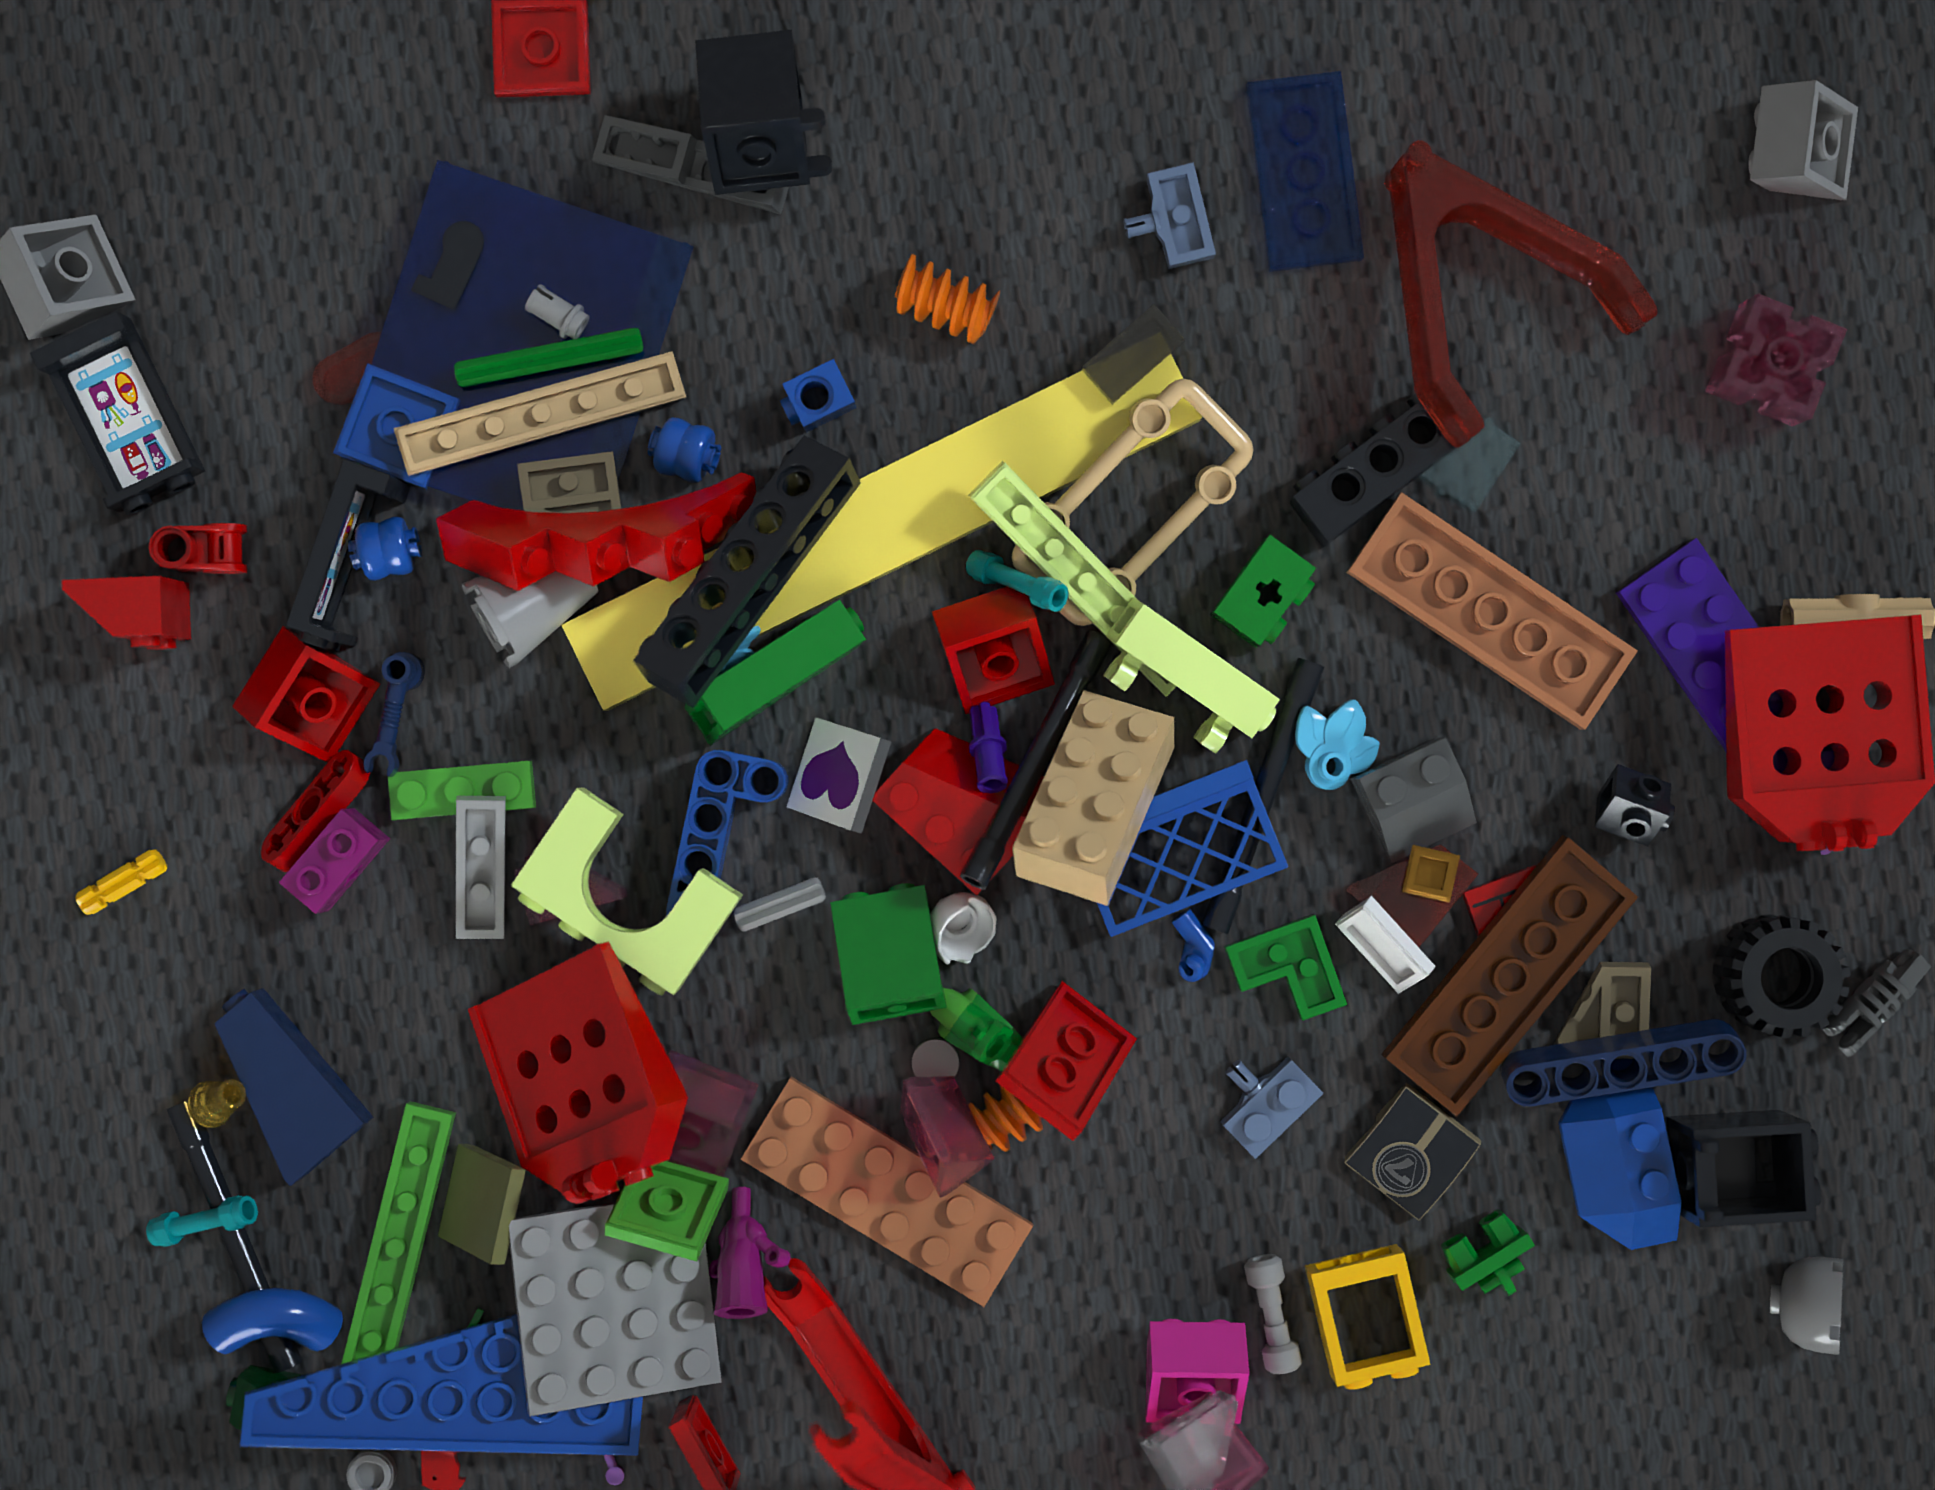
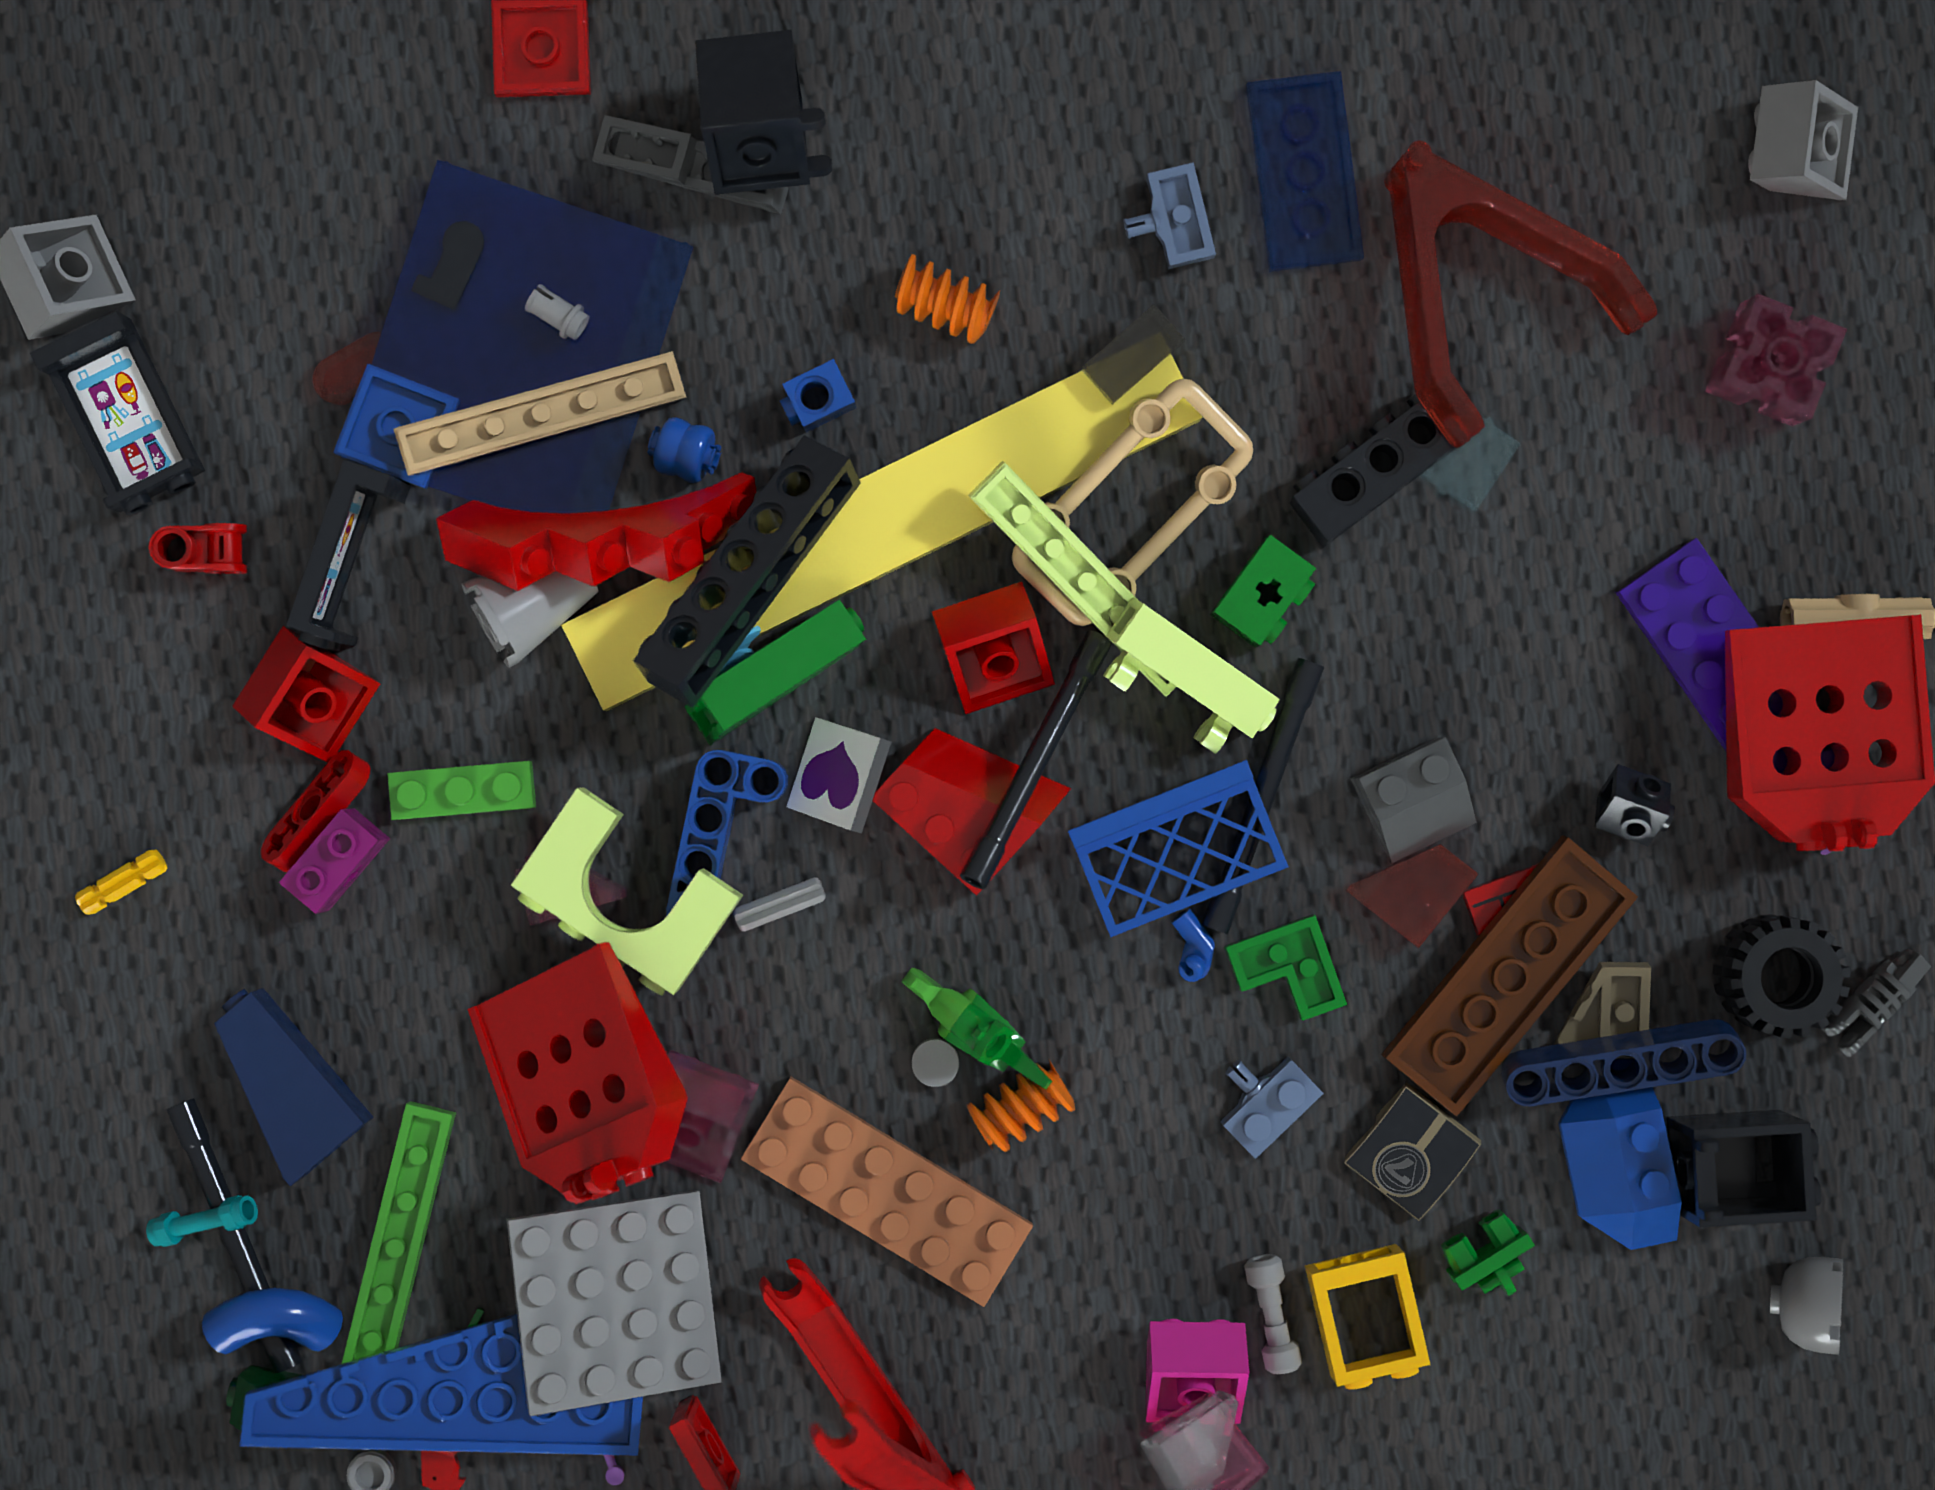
red slope [62,576,191,650] -> none
clear yellow cone [187,1079,246,1128] -> none
blue piece [348,516,422,581] -> none
dark blue brick [364,652,425,777] -> none
olive tile [438,1144,526,1265] -> none
green axle [454,327,644,387] -> none
light grey plate [456,796,506,939] -> none
dark tan wing [517,451,622,513] -> none
bright green tile [605,1161,729,1262] -> none
magenta piece [709,1187,791,1319] -> none
green panel [830,883,947,1025] -> none
clear pink slope [900,1076,994,1198] -> none
white hair [930,892,997,965] -> none
teal bar [966,550,1069,612] -> none
dark purple axle [969,701,1008,793] -> none
red tile [996,981,1137,1141] -> none
tan brick [1013,690,1174,906] -> none
medium azure plate [1295,699,1379,790] -> none
white tile [1335,896,1435,994] -> none
nougat plate [1346,492,1638,730] -> none
pearl gold tile [1402,845,1460,903] -> none

